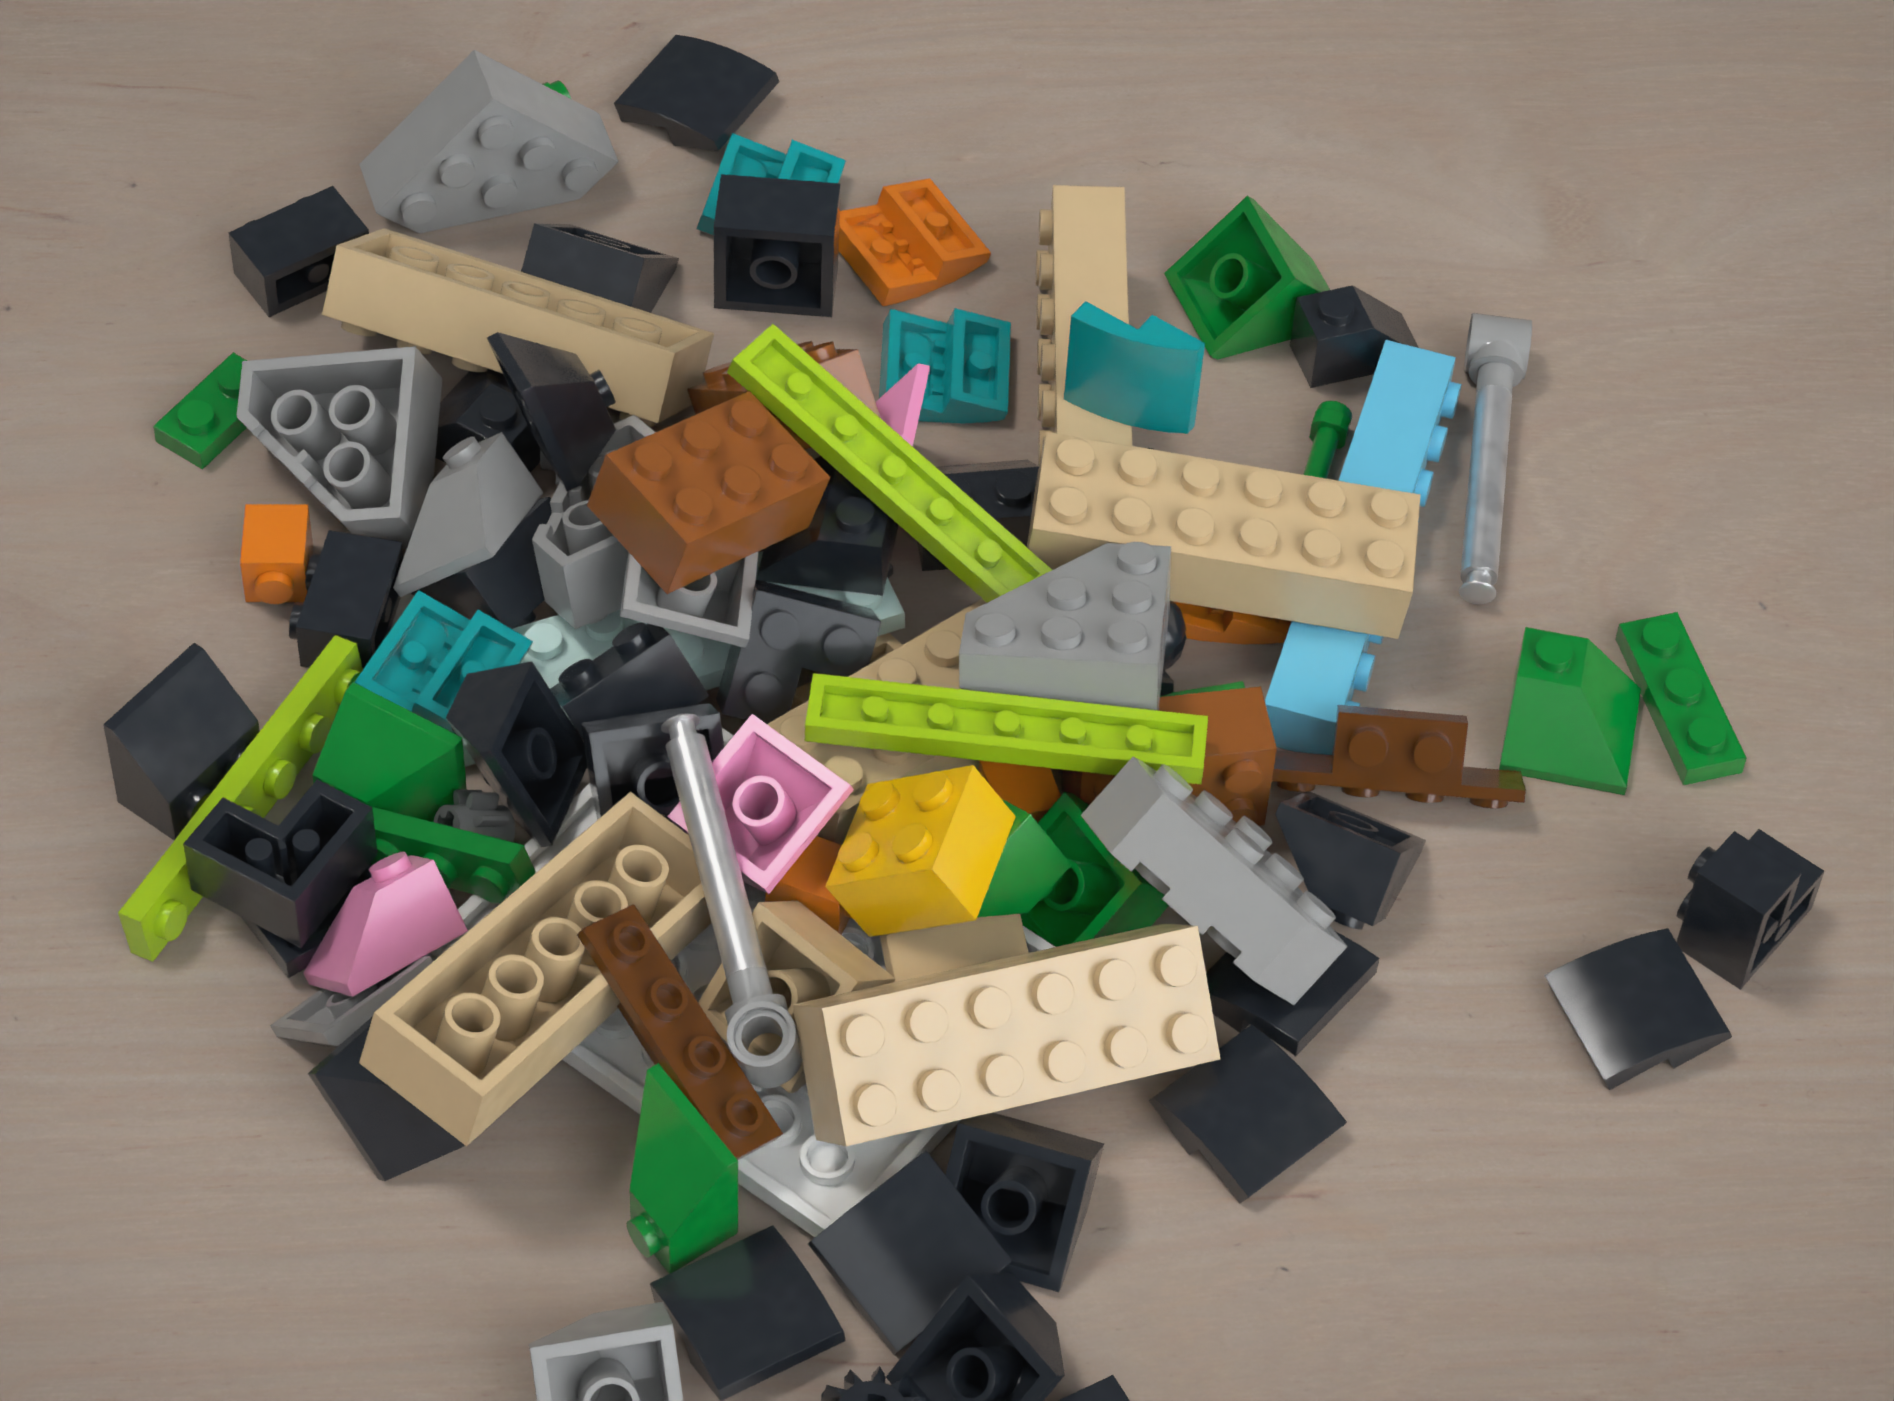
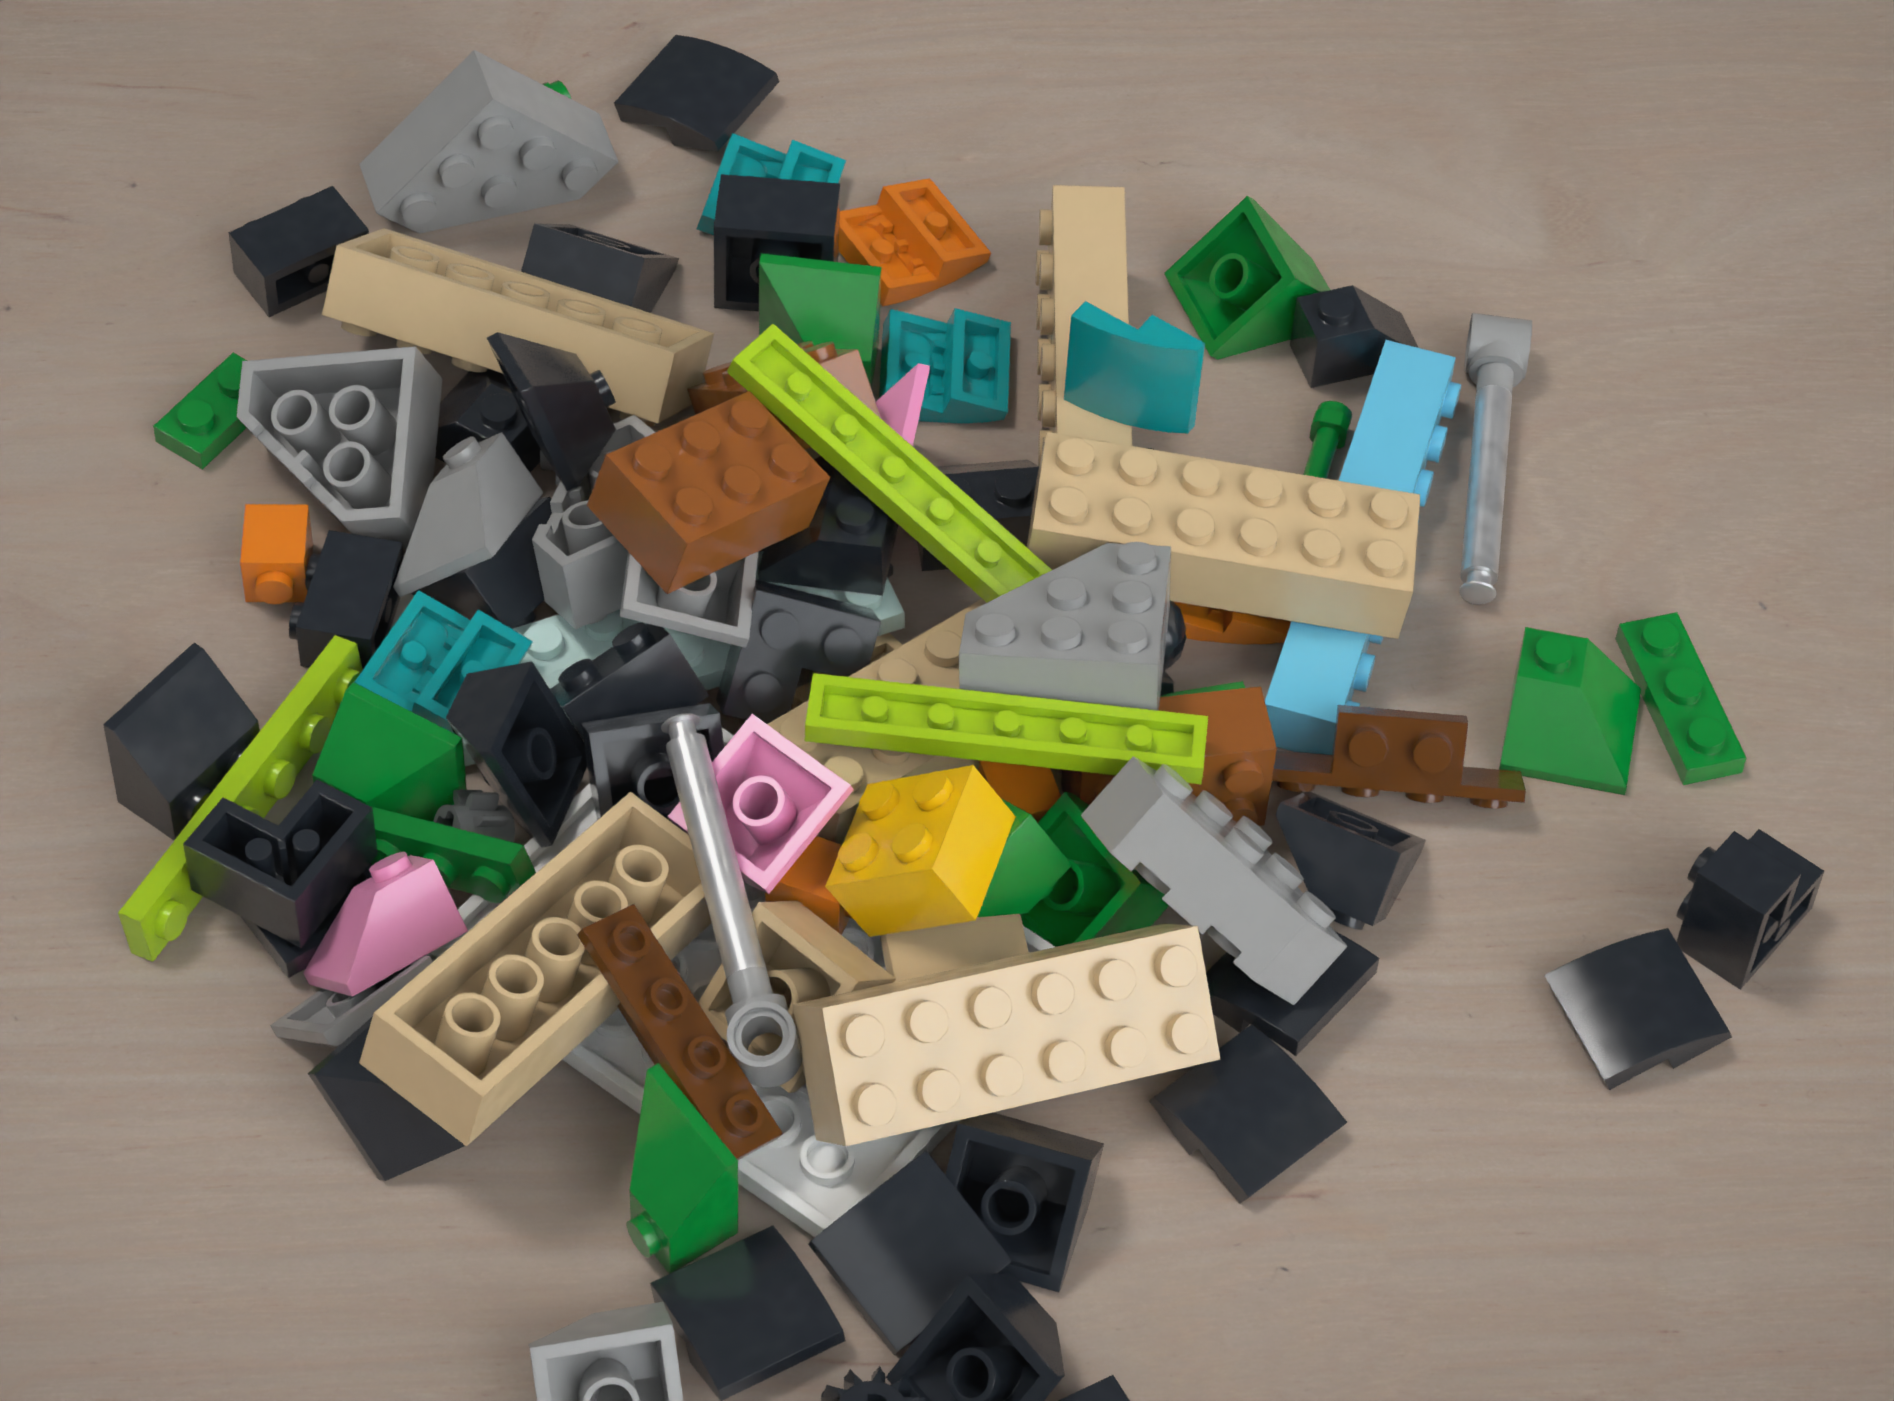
none -> green slope [759,253,882,390]

